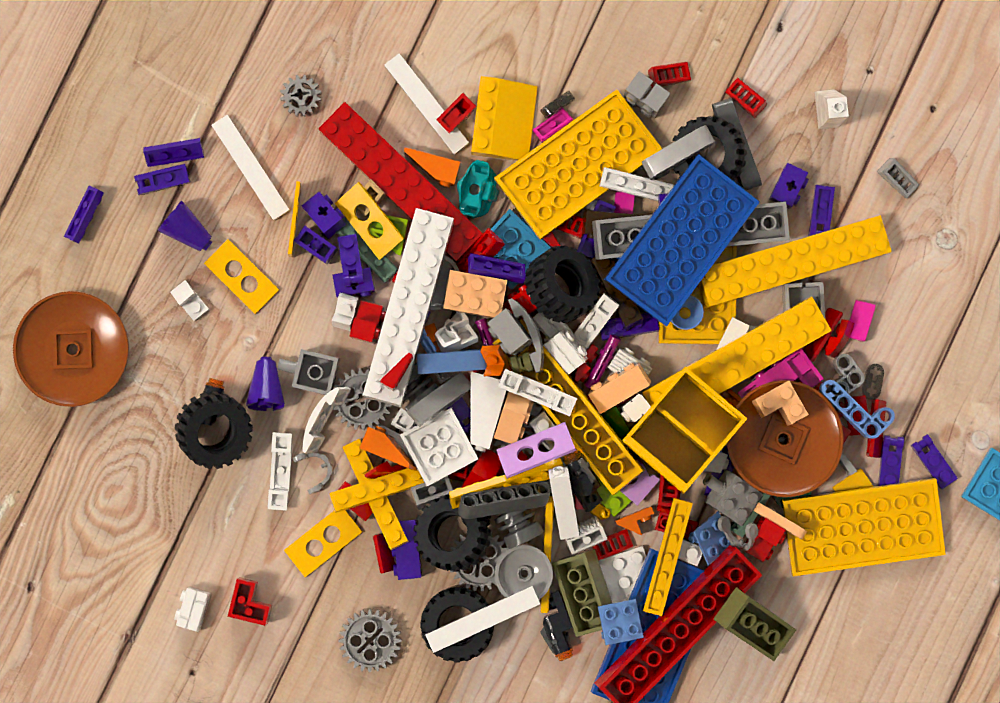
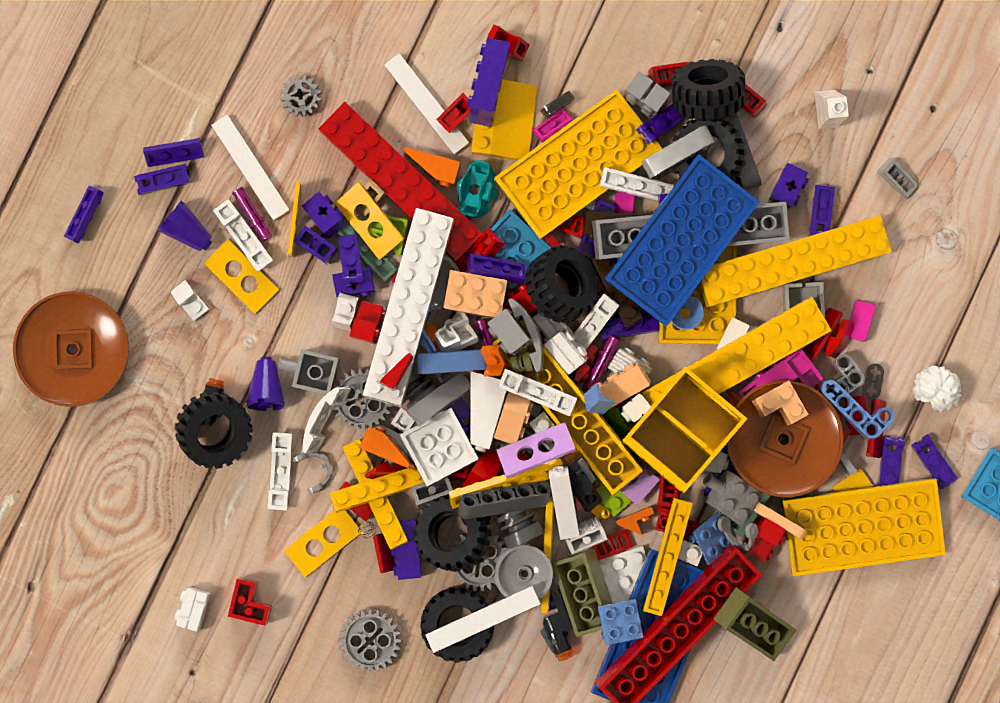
none -> white slope [213,199,273,272]
none -> magenta pin [232,187,272,242]
none -> clear plate [358,521,377,538]
none -> dark purple wedge [467,37,510,127]
none -> red brick [486,24,530,62]
none -> medium blue panel [584,384,615,414]
none -> dark purple plate [636,104,685,145]
none -> black tyre [671,59,746,121]
none -> white hair [912,366,962,413]

